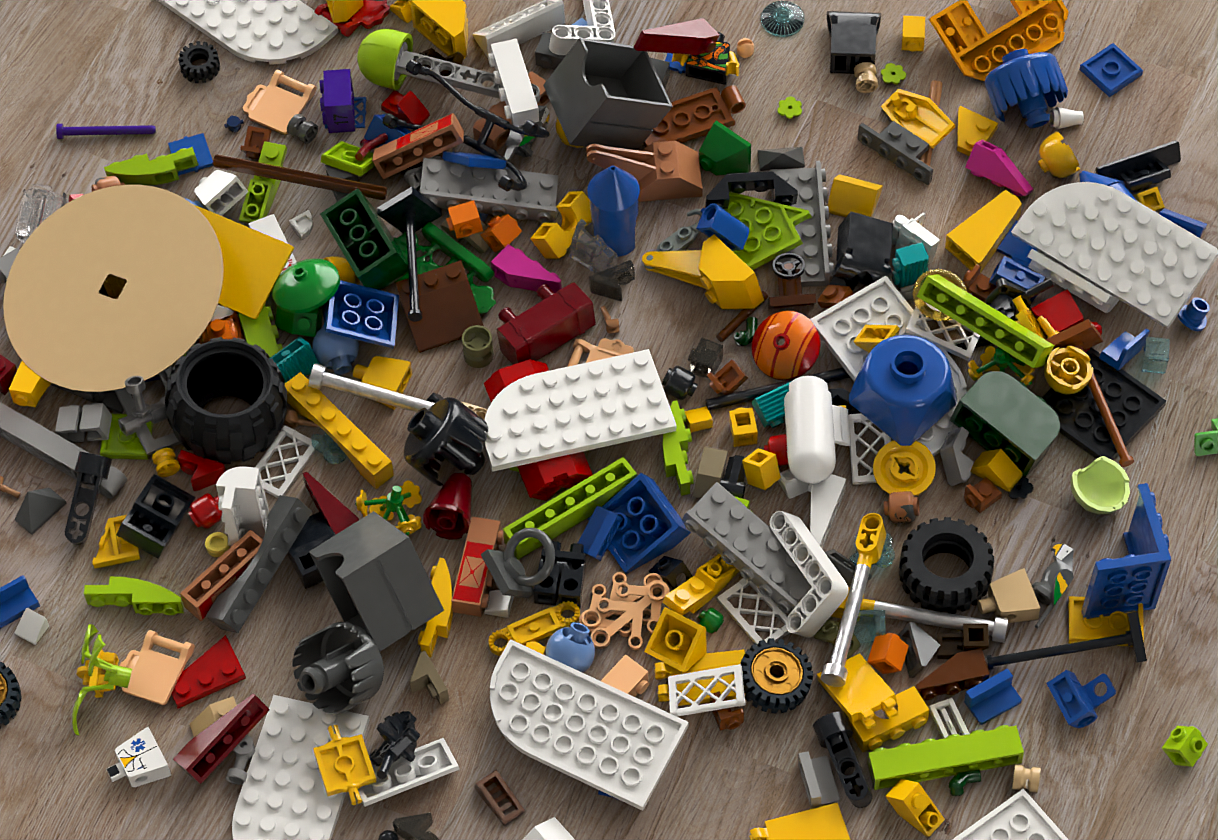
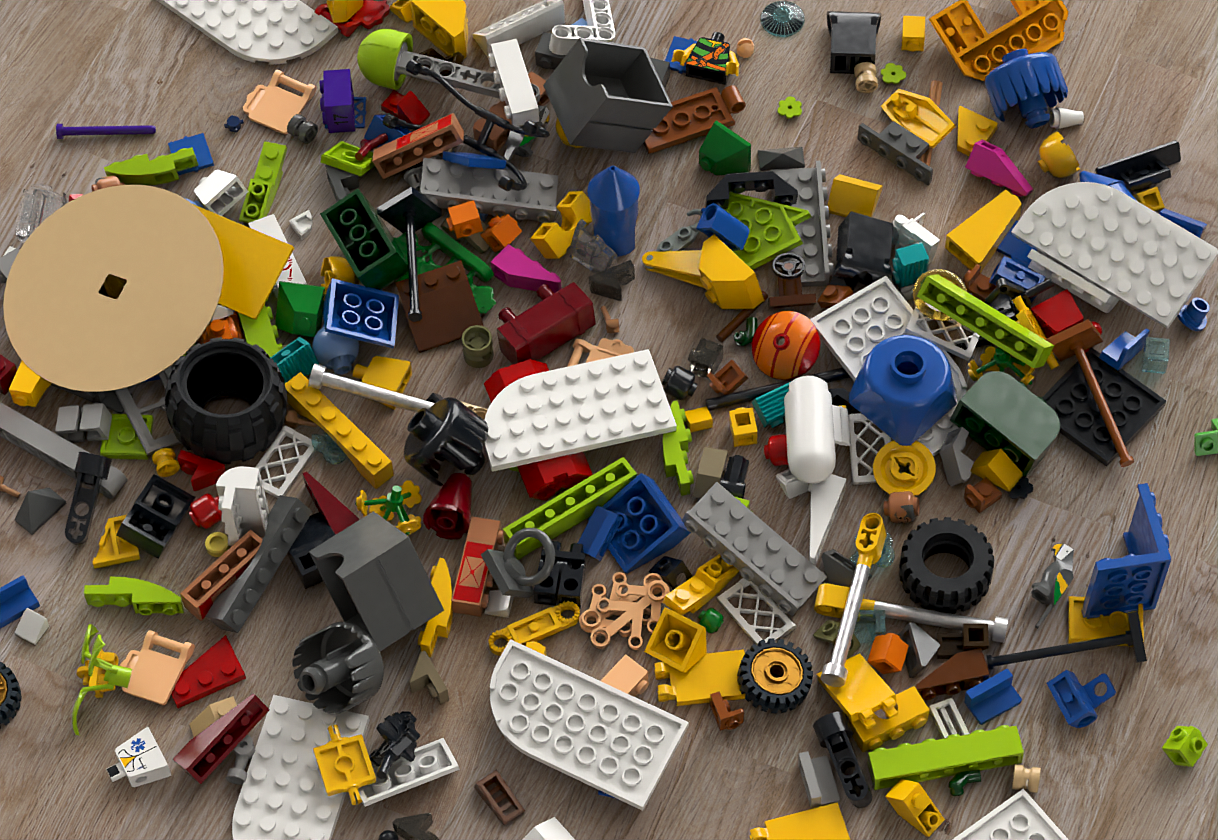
flat silver bar [118,376,167,436] -> none
black tyre [178,41,220,83] -> none
reddish brown axle [213,154,387,200] -> none
dark orange bracket [240,126,271,159] -> none
green dish [272,259,340,313] -> none
medium blue brick [545,622,595,673] -> none
nougat slope [586,141,703,202] -> none
dark red slope [633,18,720,55] -> none
white window [668,664,746,717] -> none
yellow brick [742,448,781,490] -> none
white beam [770,511,849,638] -> none
yellow slope [853,325,900,353] -> none
tan torso [978,568,1040,623] -> none
yellow piece [1037,316,1060,338] -> none
yellow cylinder [1044,346,1093,394] -> none
yellowish green cylinder [1070,456,1130,515] -> none
blue tile [1079,43,1143,97] -> none

